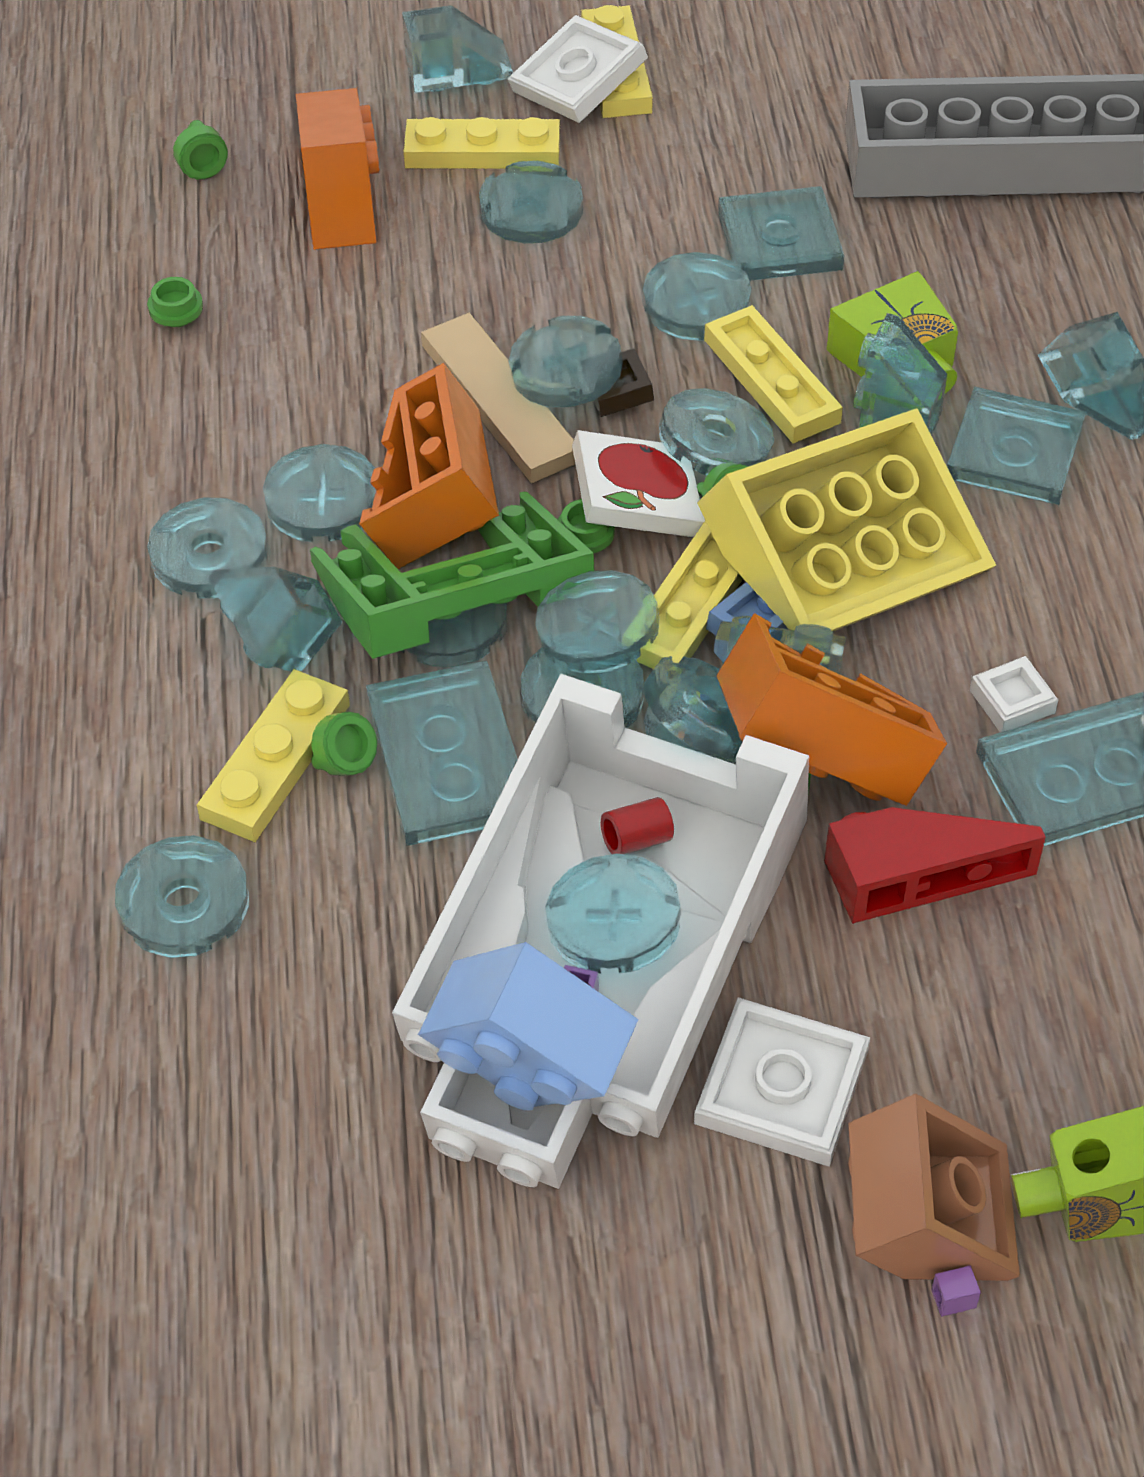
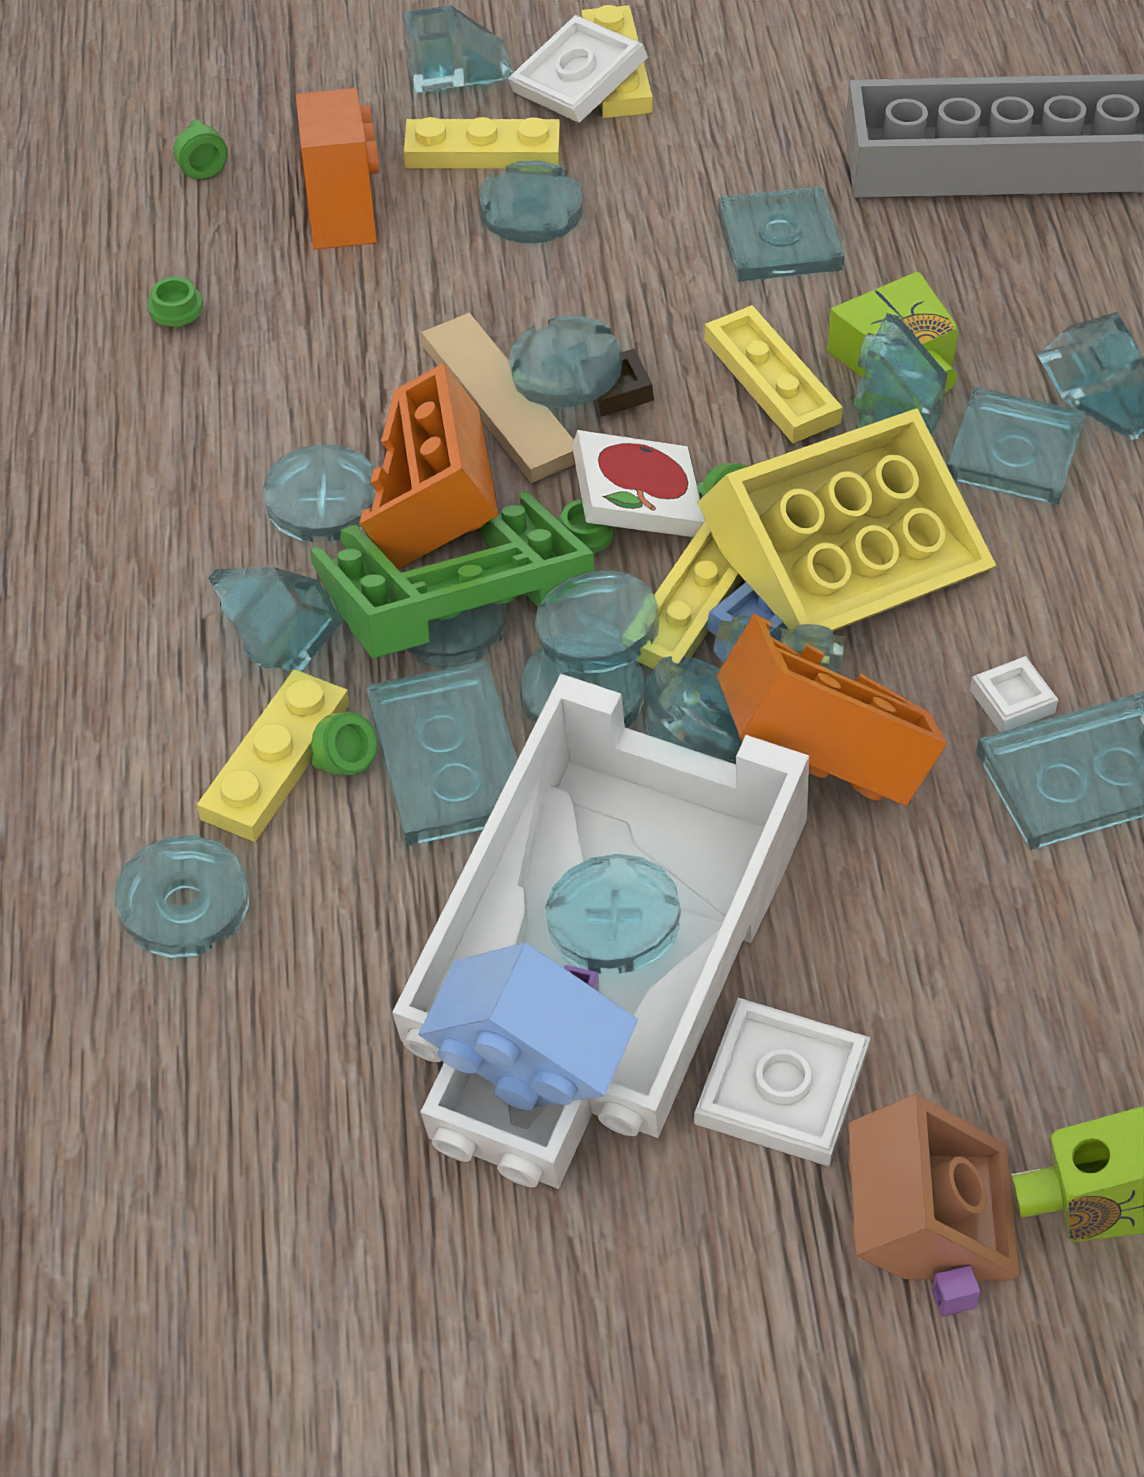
clear light blue tile [147,497,268,599] -> none
red hinge [600,797,674,857] -> none
clear light blue tile [642,252,752,341] -> none
clear light blue tile [659,388,774,476] -> none
red slope [824,807,1046,924] -> none

